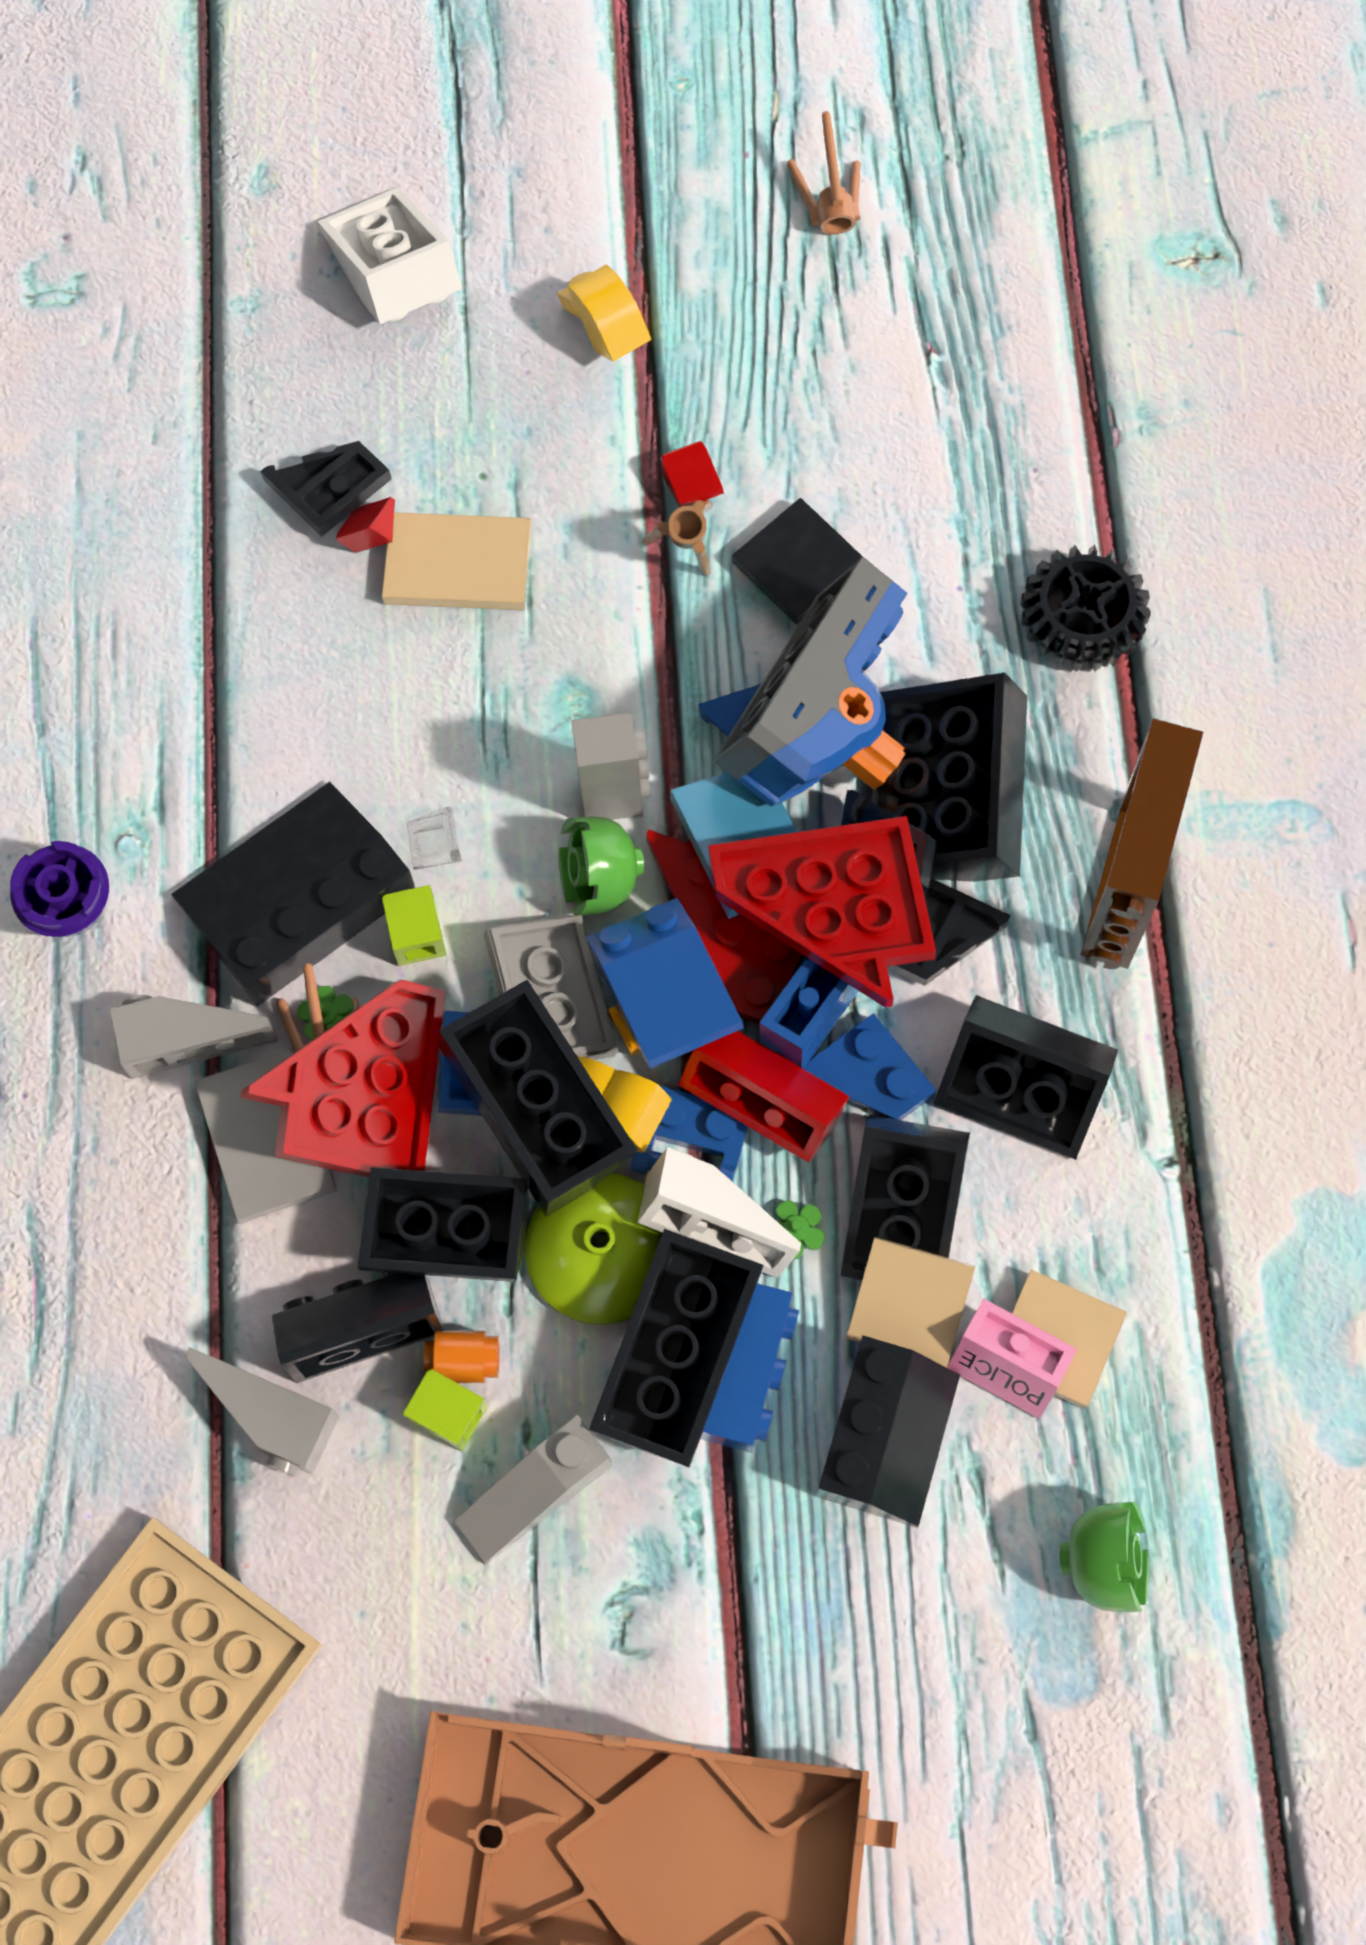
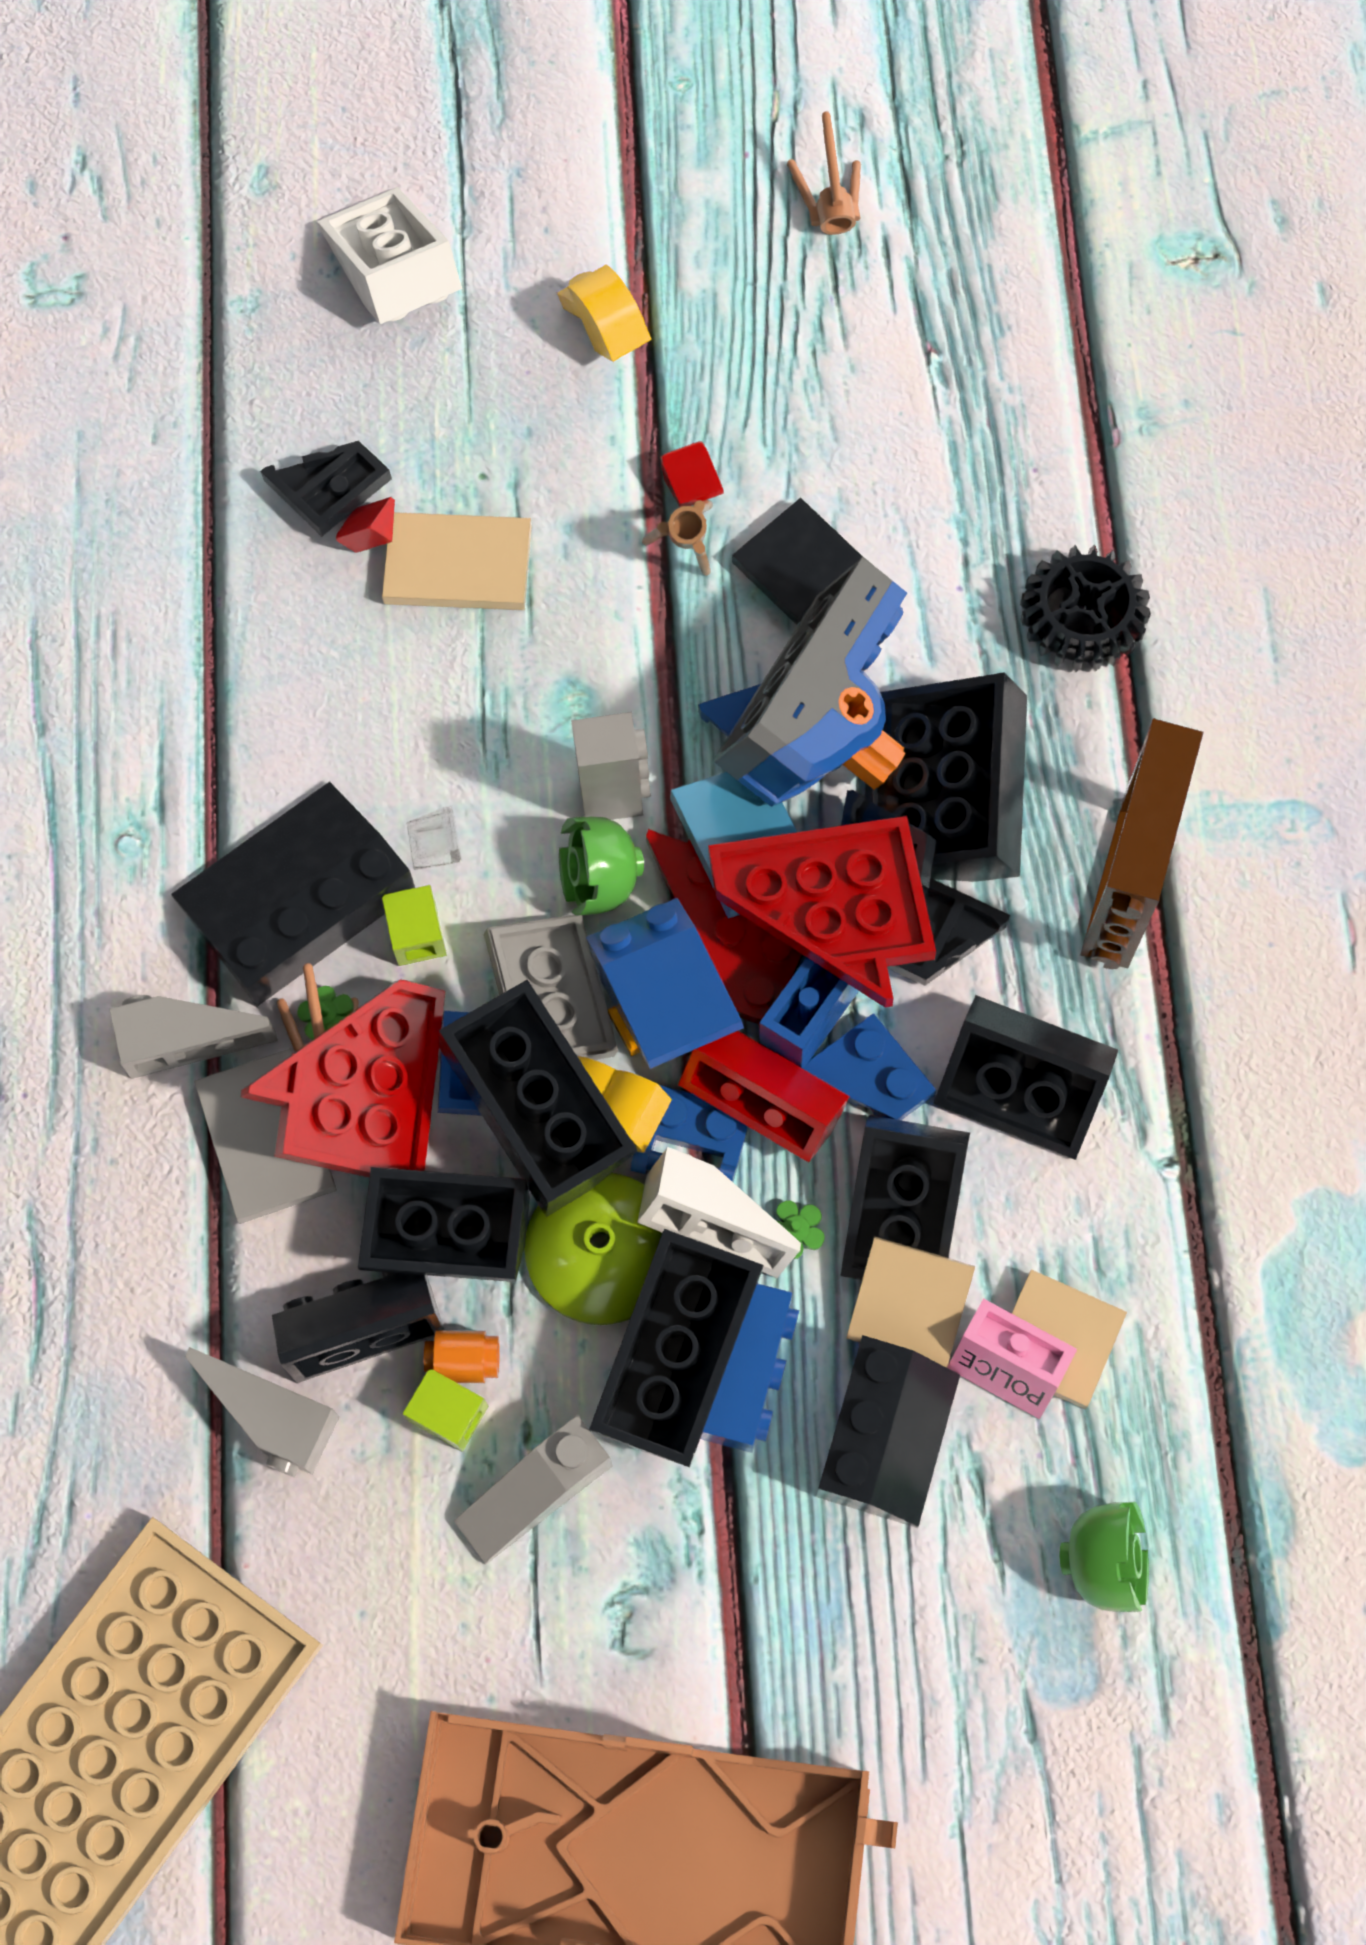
dark purple cone [10,841,110,937] -> none

